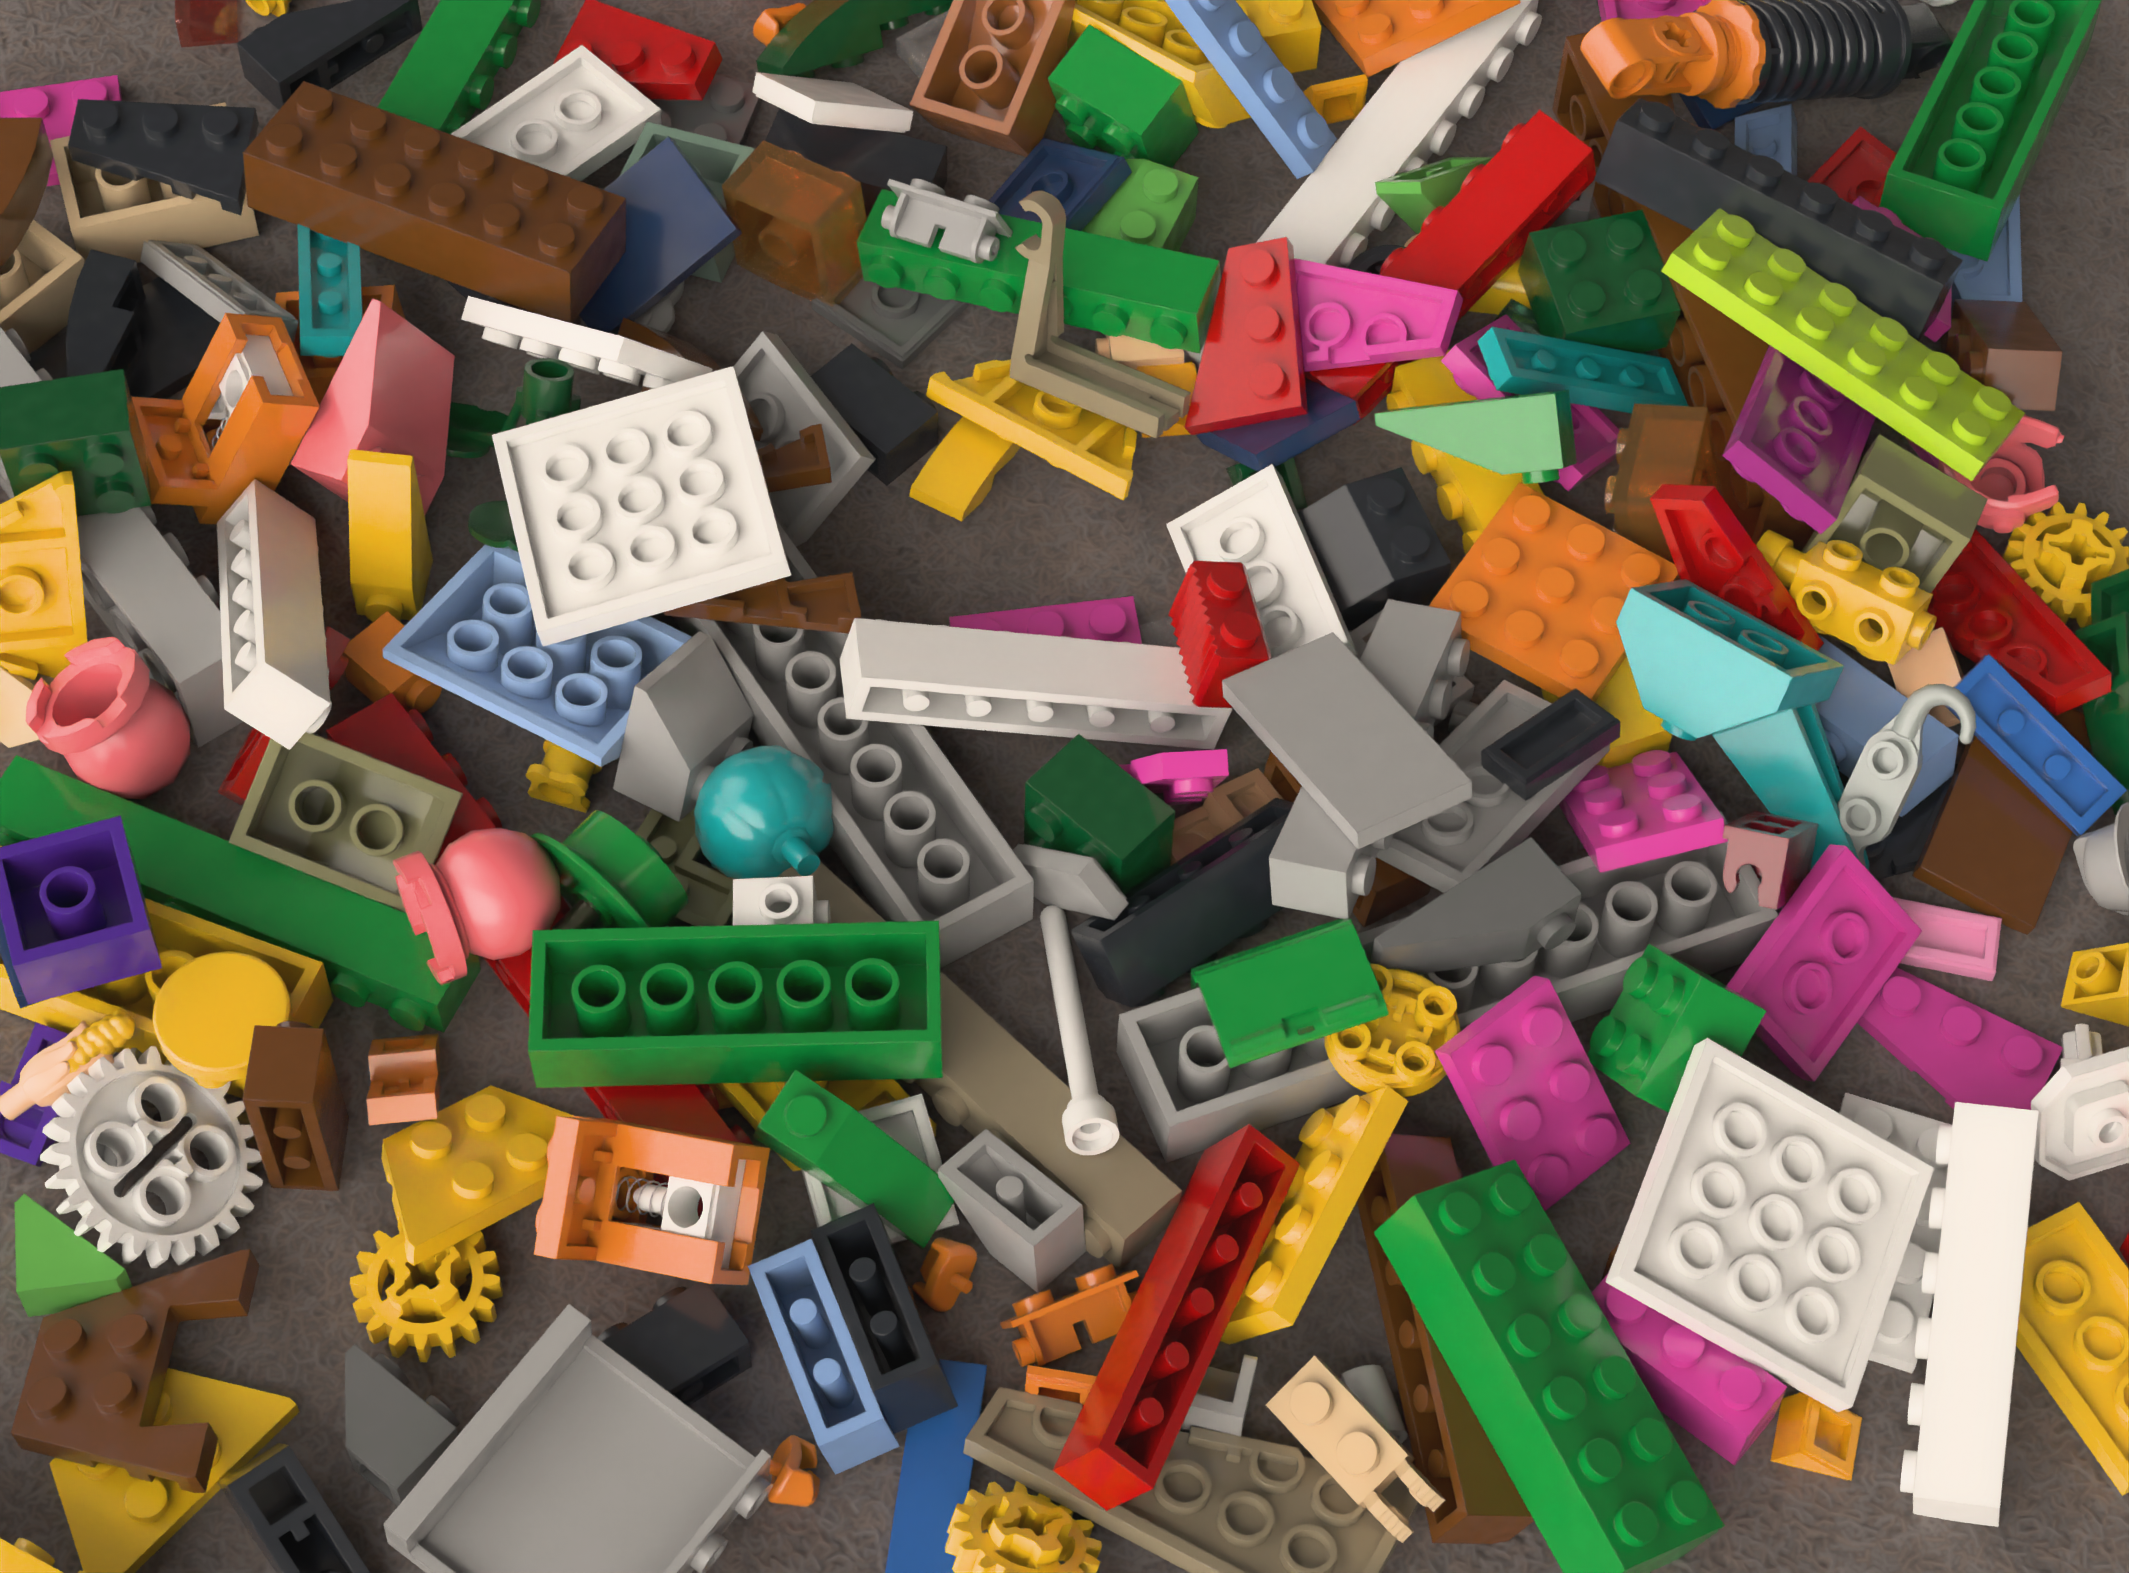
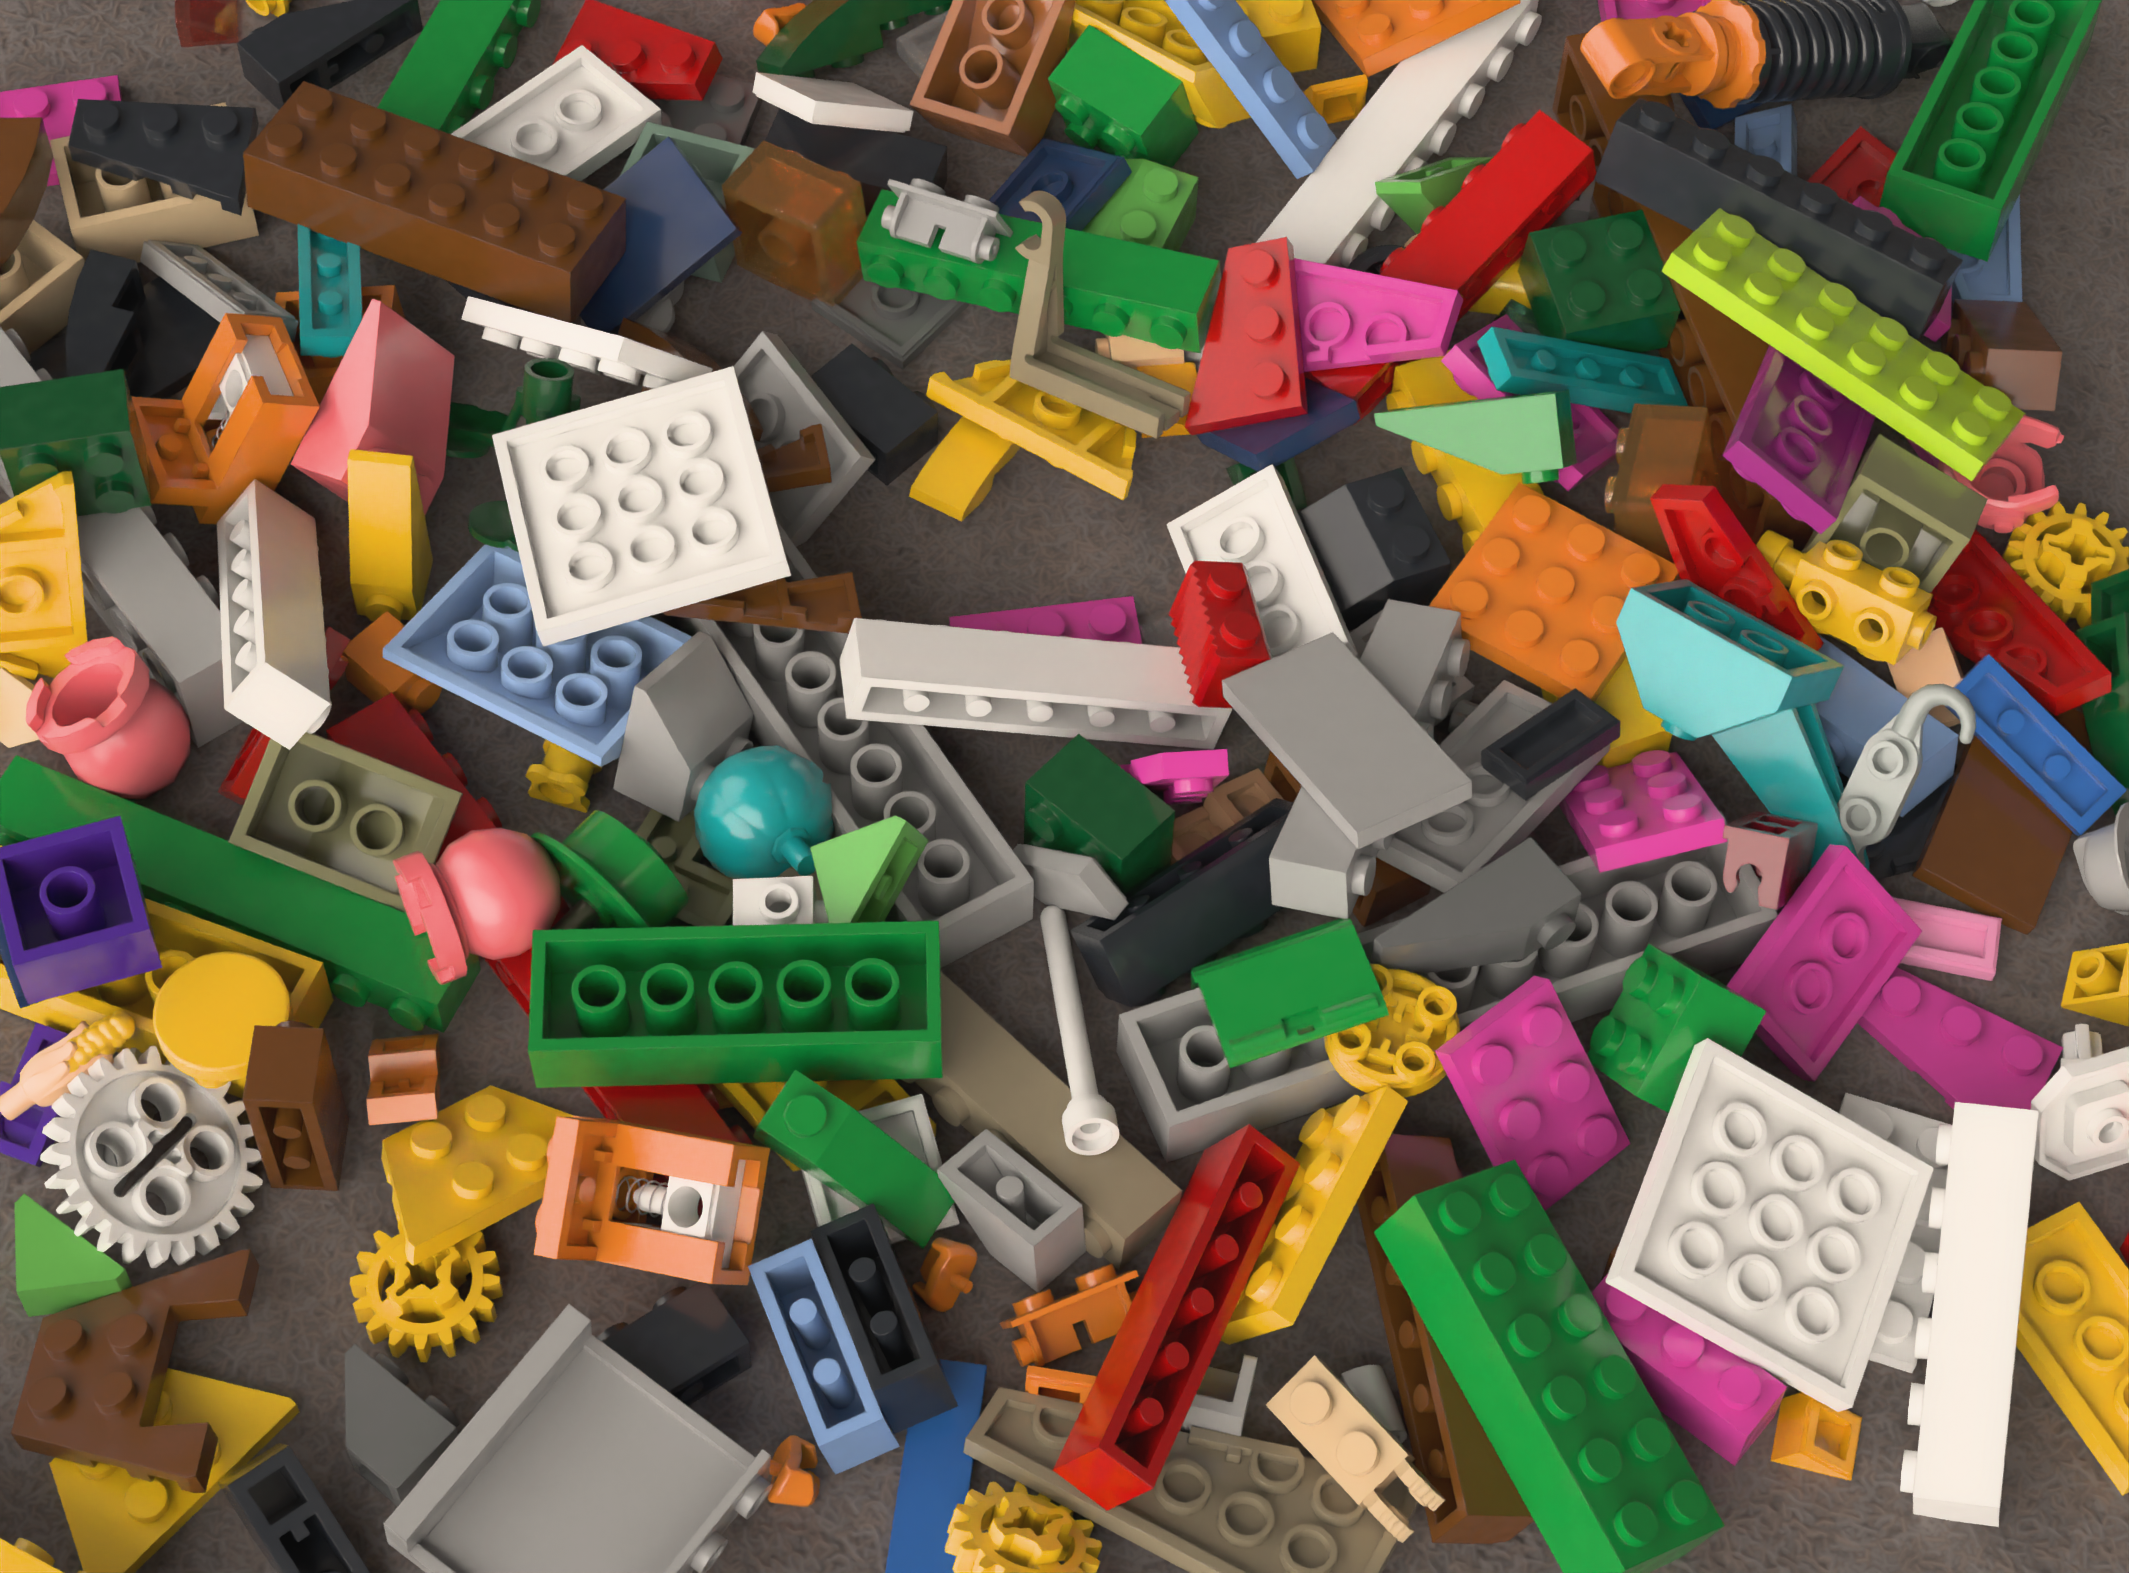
none -> bright green slope [810,815,929,923]

